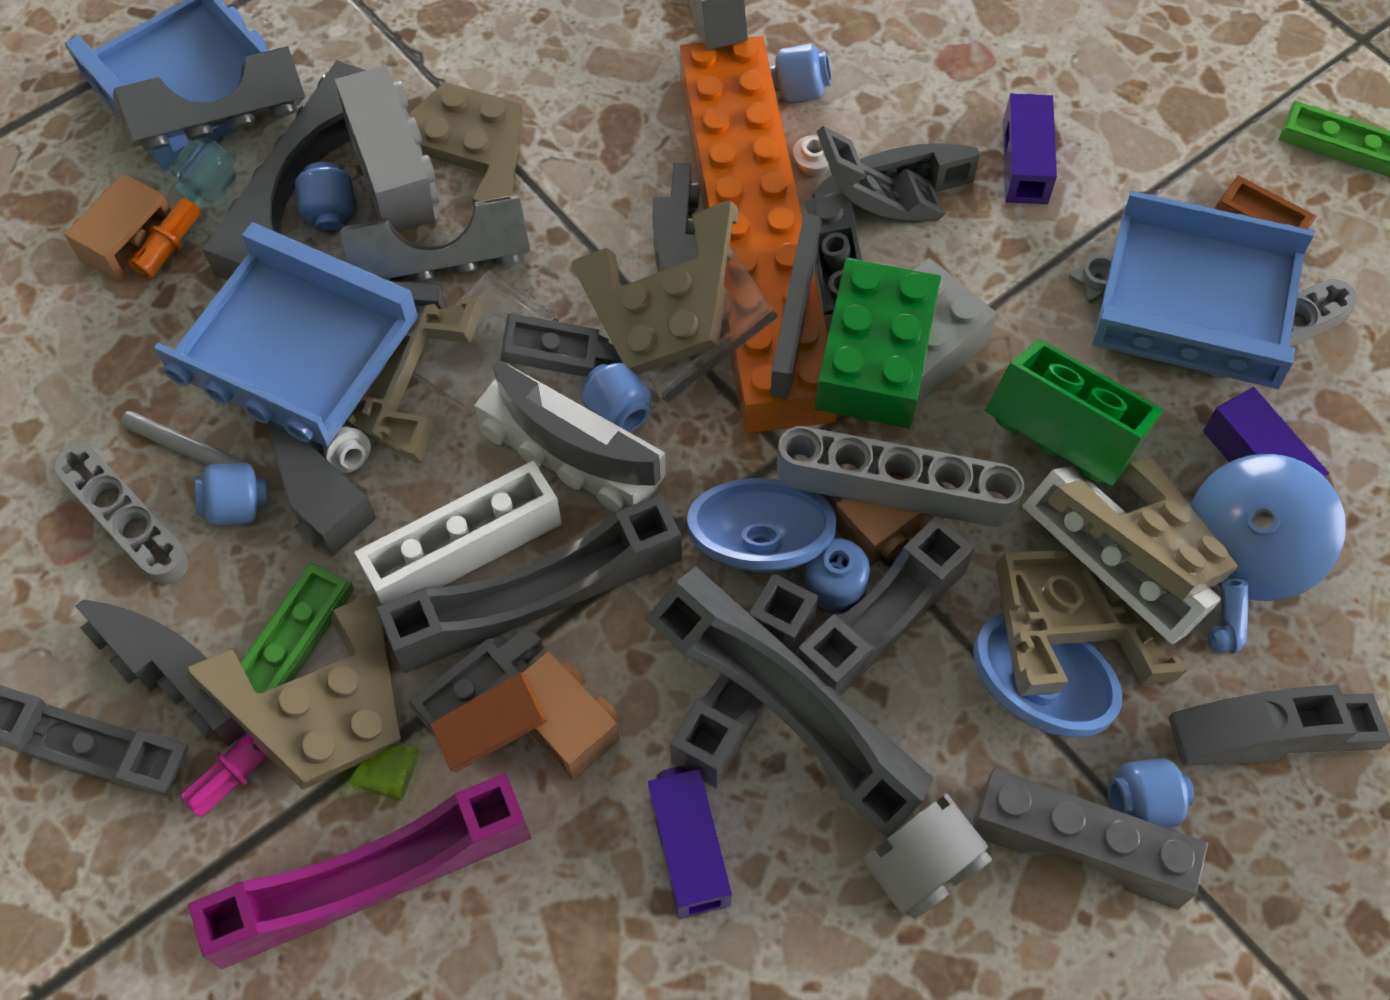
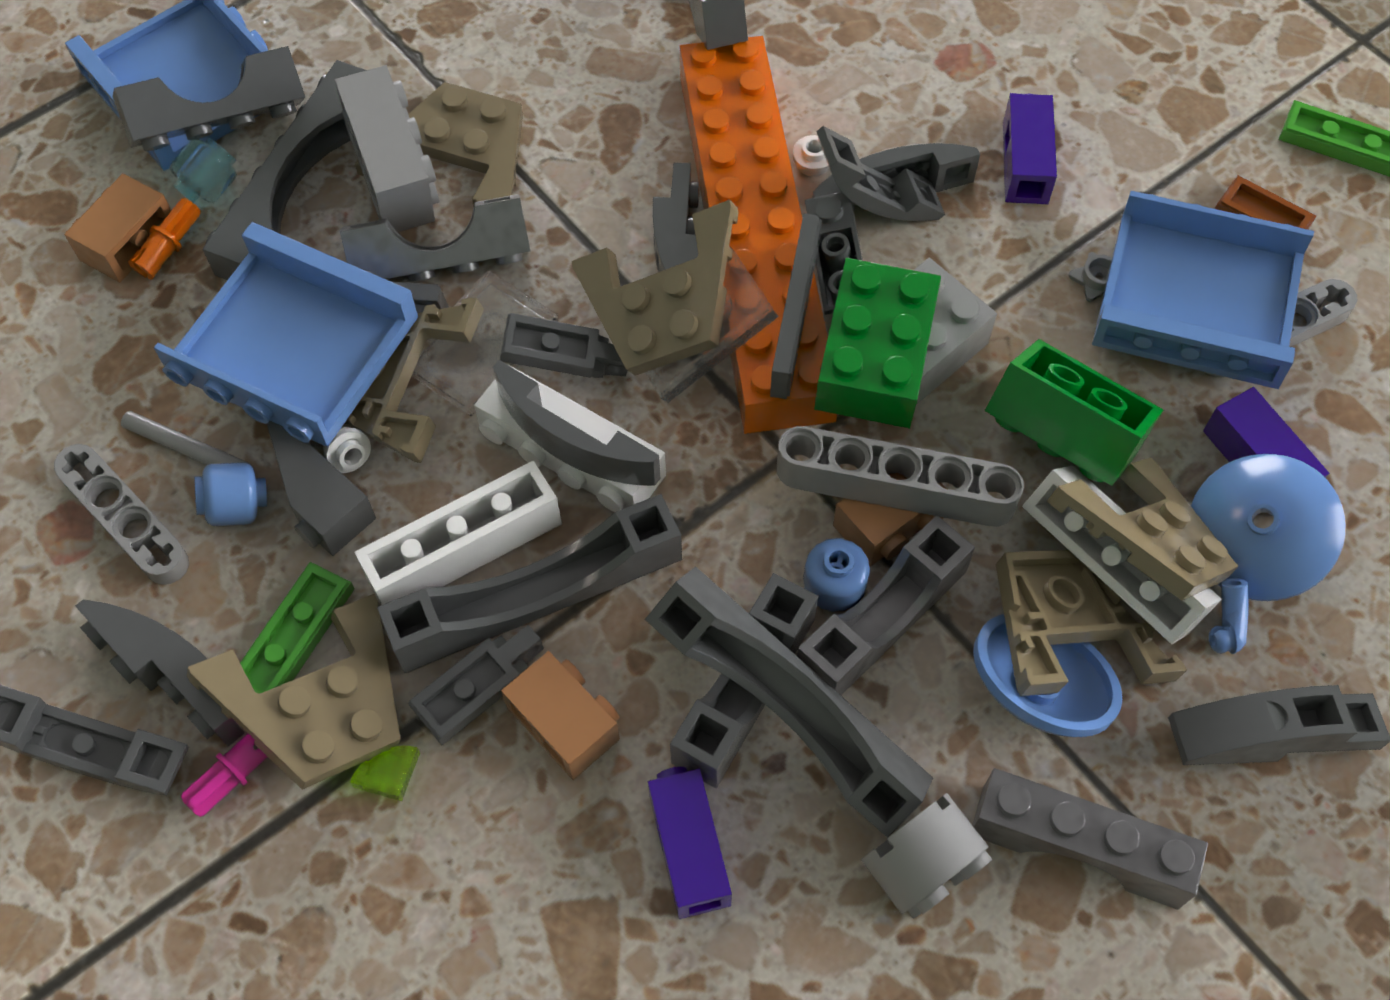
magenta arch [188,772,532,969] -> none
medium blue head [295,162,355,231] -> none
dark orange tile [430,673,548,772] -> none
medium blue head [581,363,651,432] -> none
medium blue dish [687,478,836,572] -> none
medium blue head [770,43,832,103] -> none
medium blue head [1107,758,1194,828] -> none

